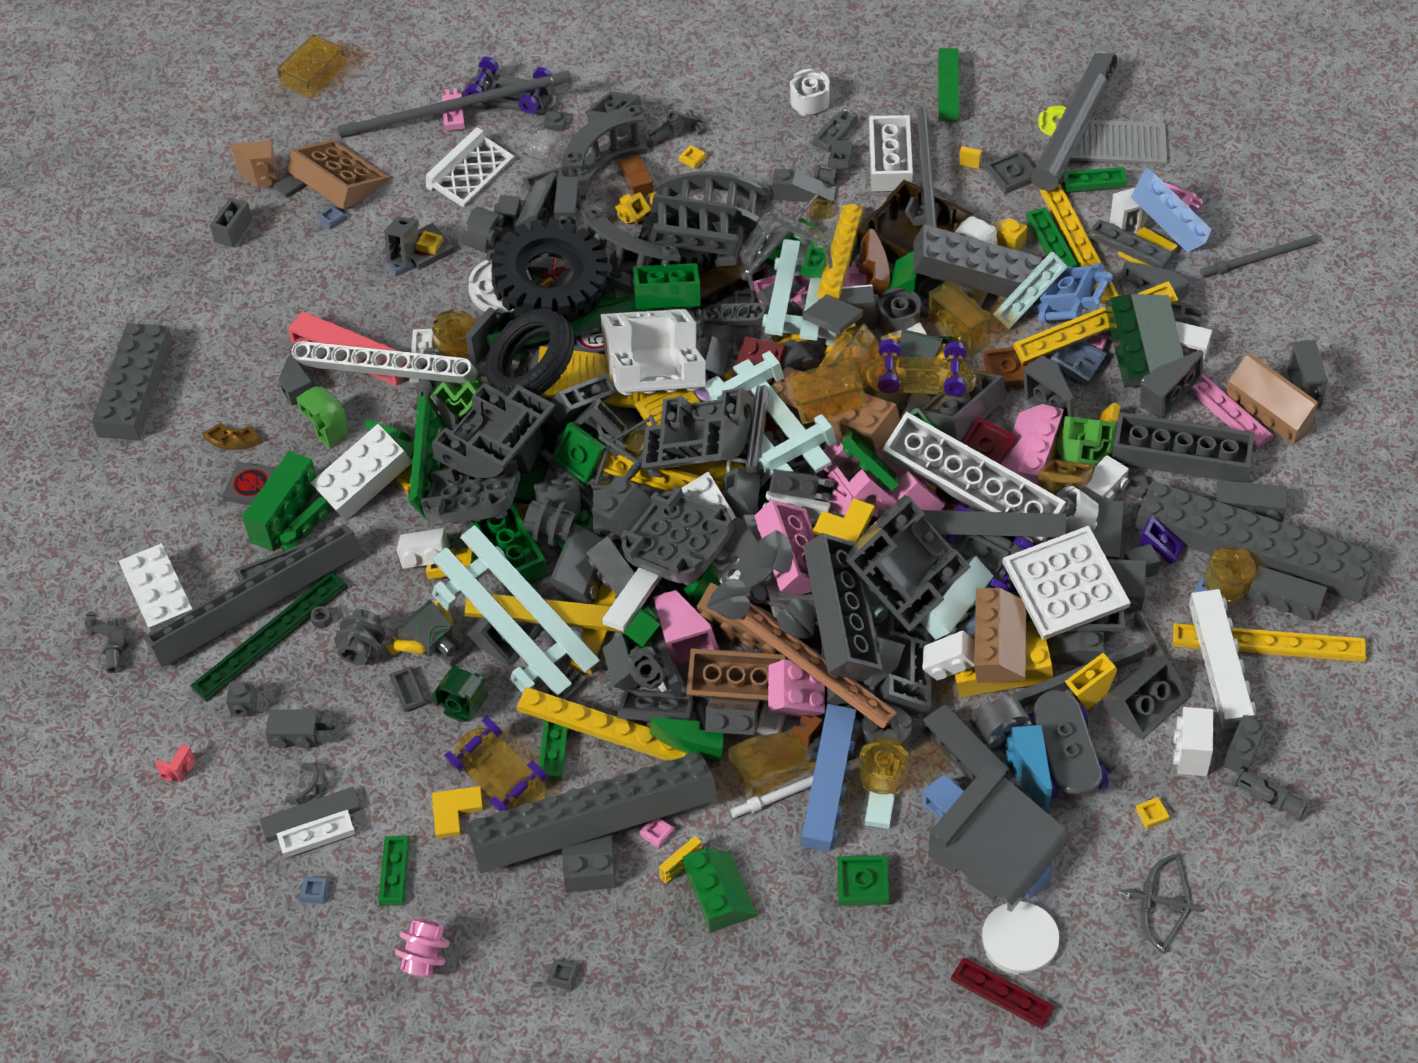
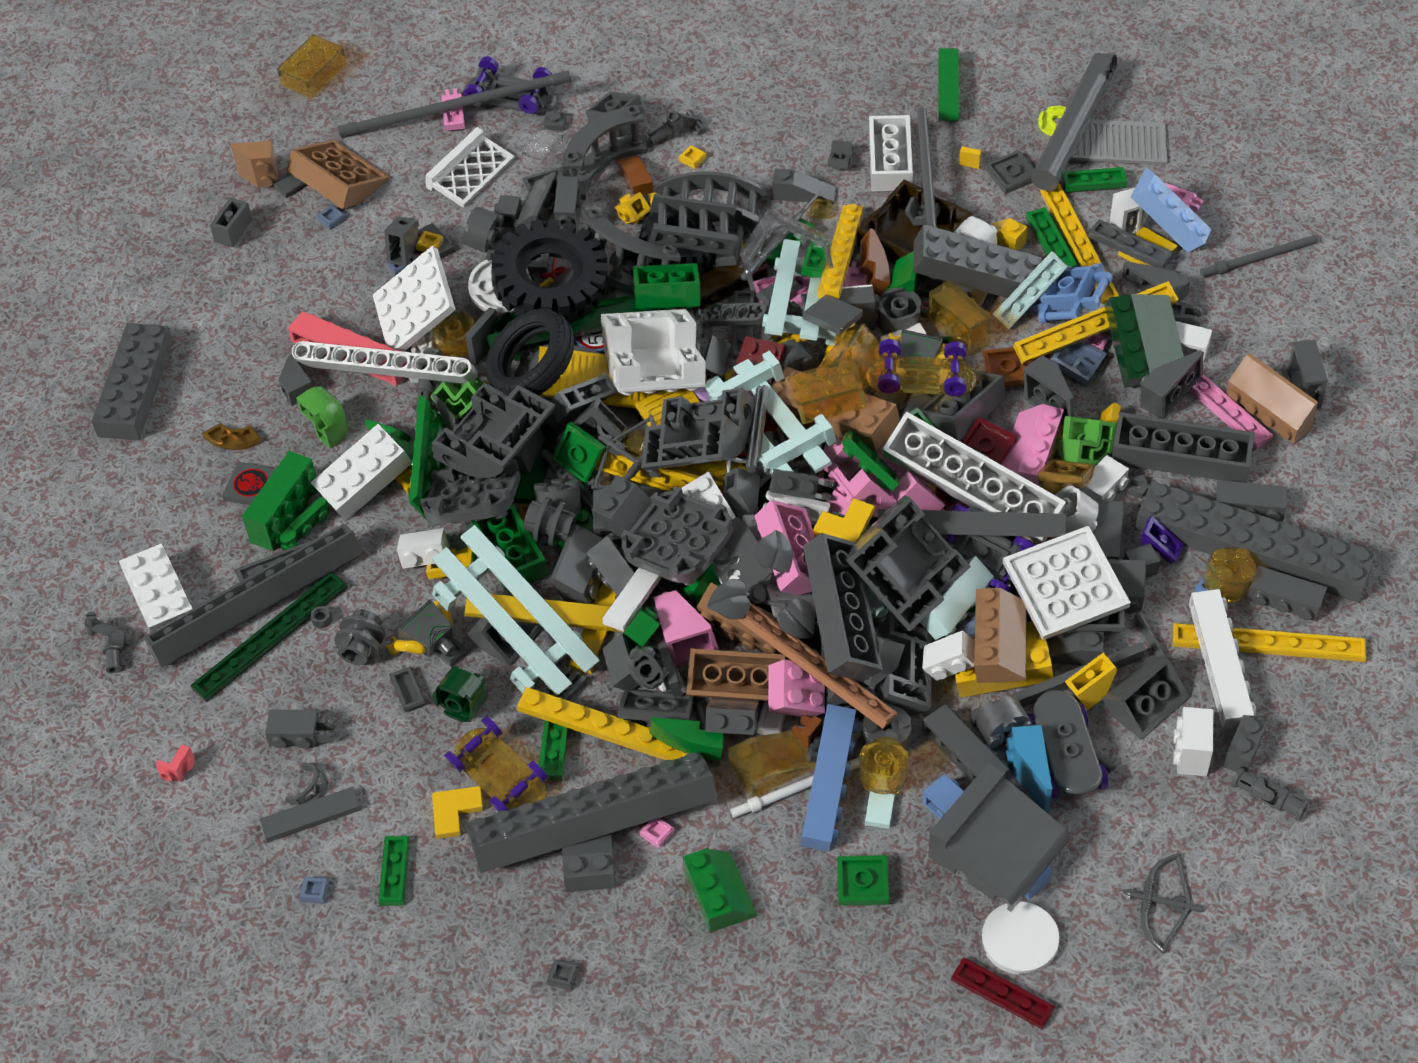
dark grey brick [226,682,258,717] -> none
white plate [276,810,355,858] -> none
bright pink piece [395,918,450,977] -> none
yellow tile [659,836,703,884] -> none
white brick [790,69,830,116] -> none
dark grey hinge [812,109,858,153] -> none
dark grey bush [814,165,838,186] -> none
yellow tile [1135,797,1170,829] -> none
none -> white plate [373,246,456,352]

